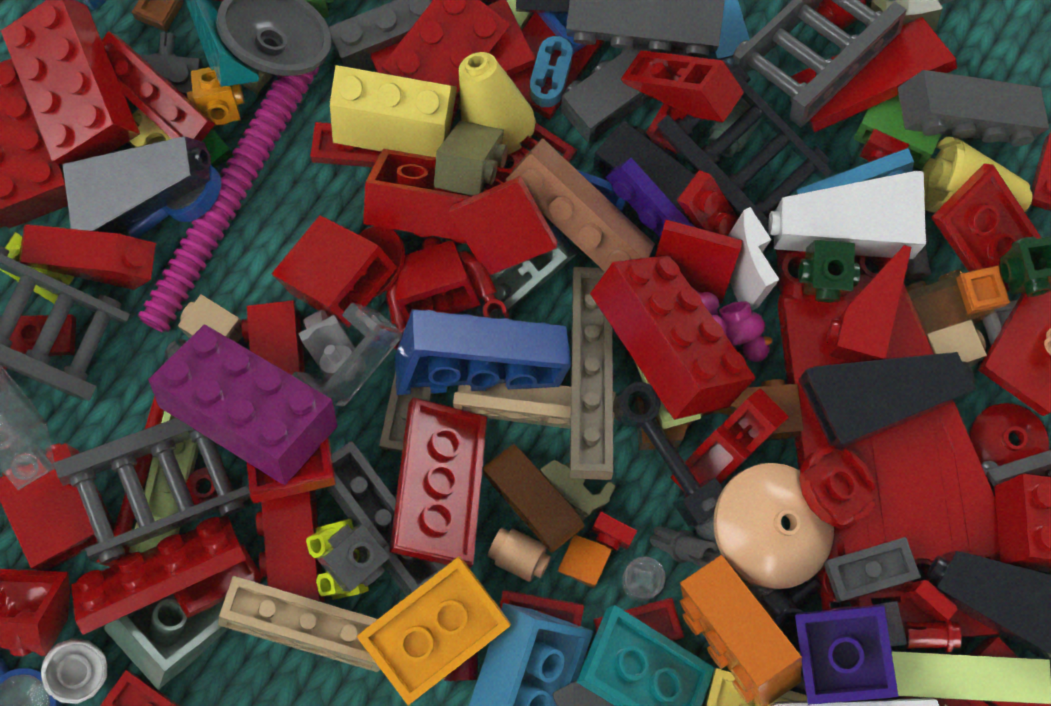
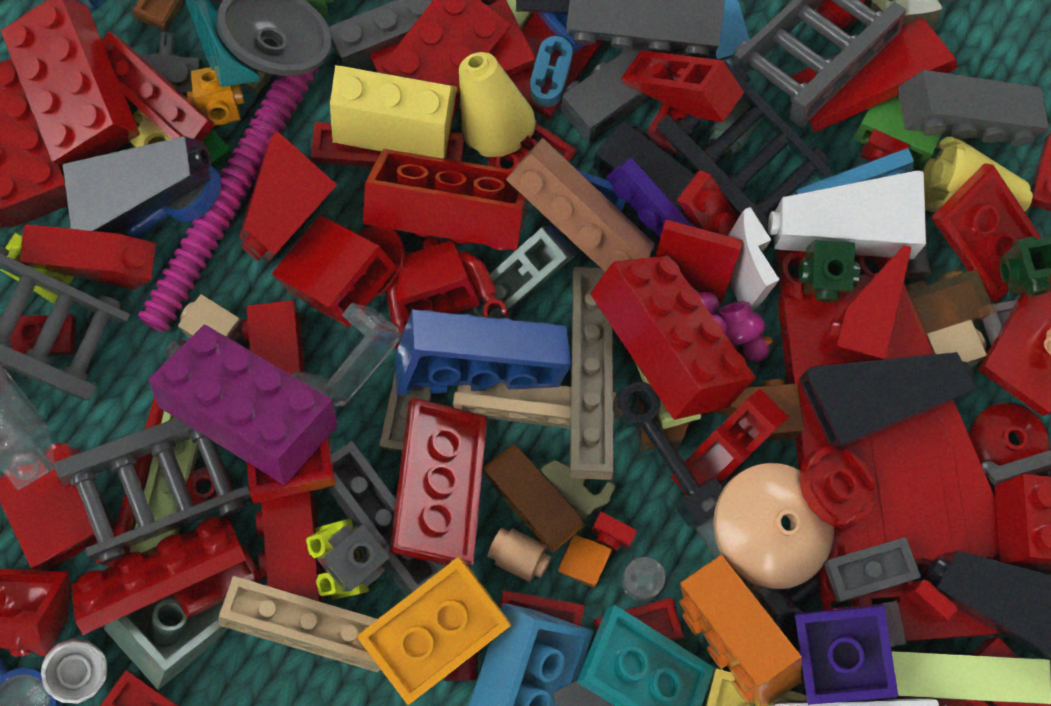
light grey hips [298,310,364,383] -> none
olive brick [434,121,508,196] -> none
red tile [448,176,558,275] -> none
dark grey axle [650,526,720,567] -> none
red pin [904,620,961,652] -> none
orange tile [956,266,1010,315] -> none
none -> red slope [239,131,337,262]

